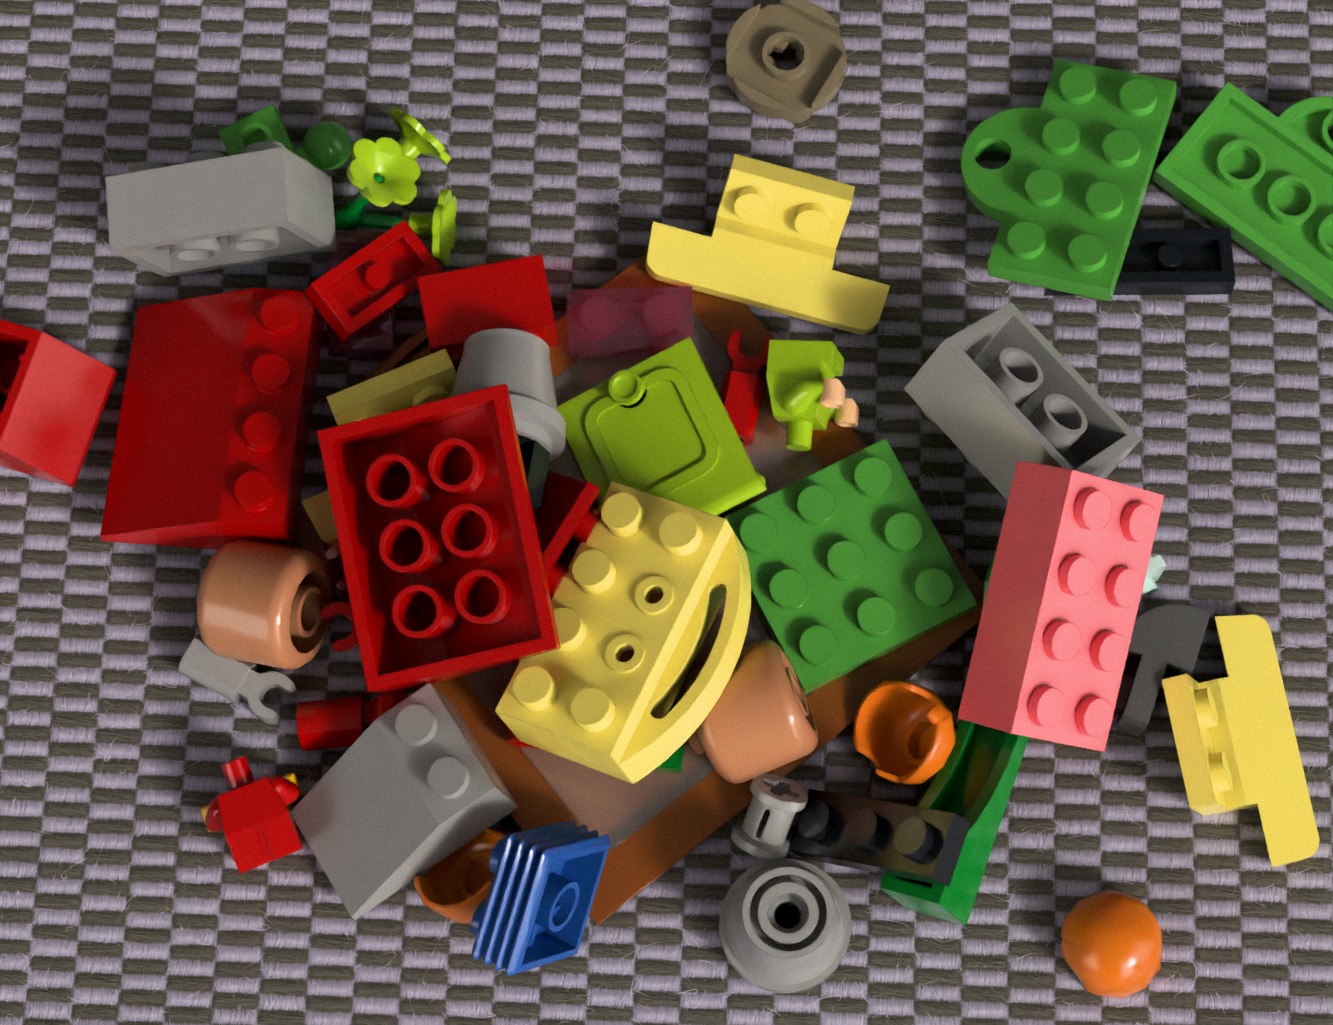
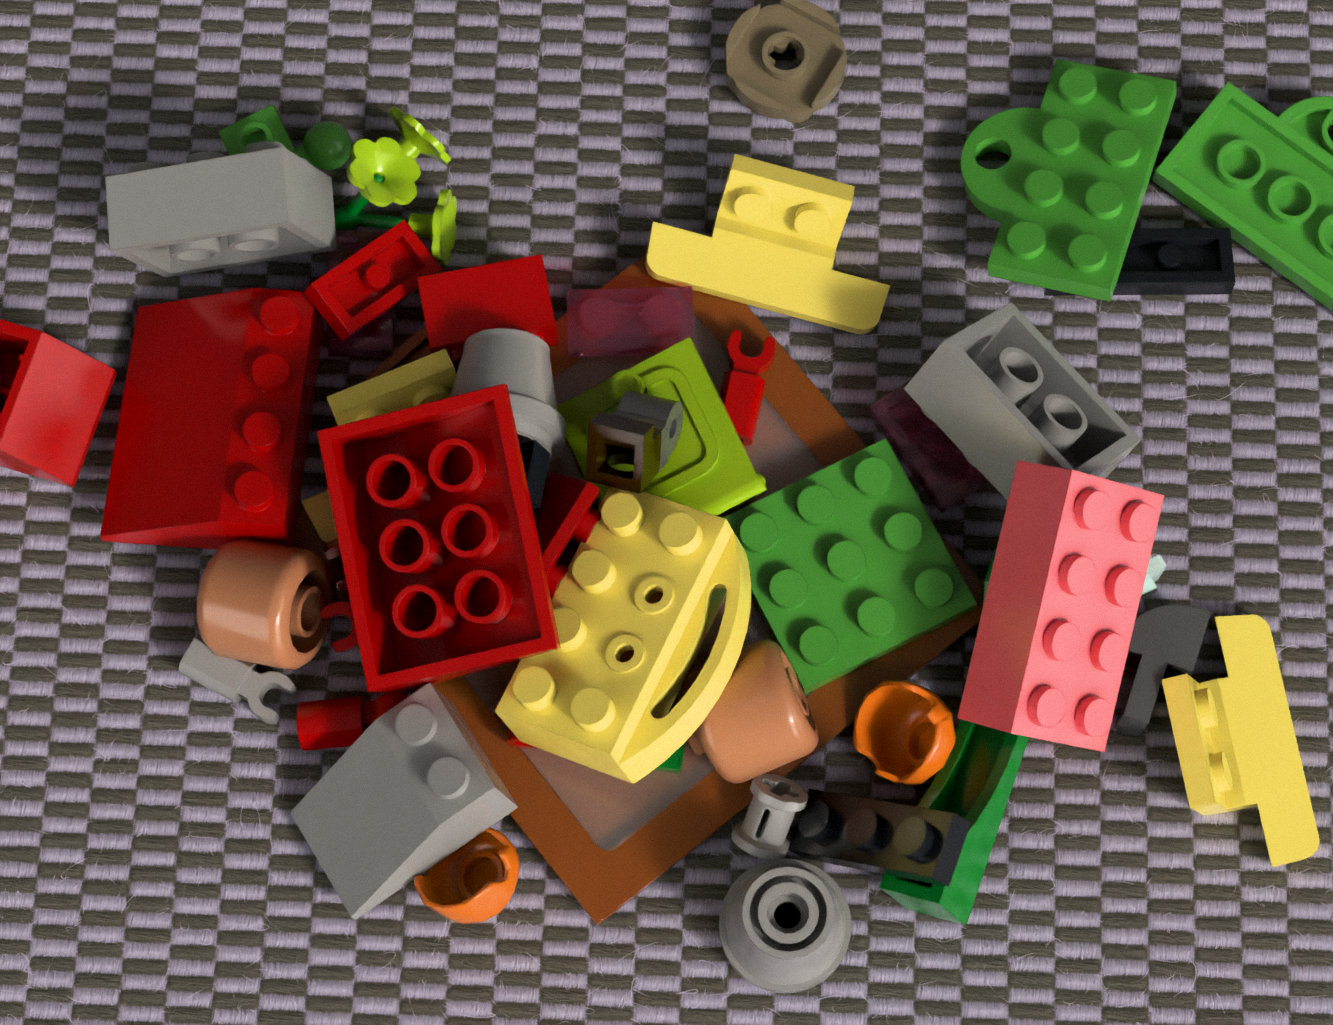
red piece [200,755,303,874] -> none
blue brick [470,820,611,976] -> none
lime piece [766,340,859,451] -> none
orange hair [1060,890,1162,999] -> none
none -> dark brown leg [586,390,683,494]
none -> clear pink plate [868,379,989,514]

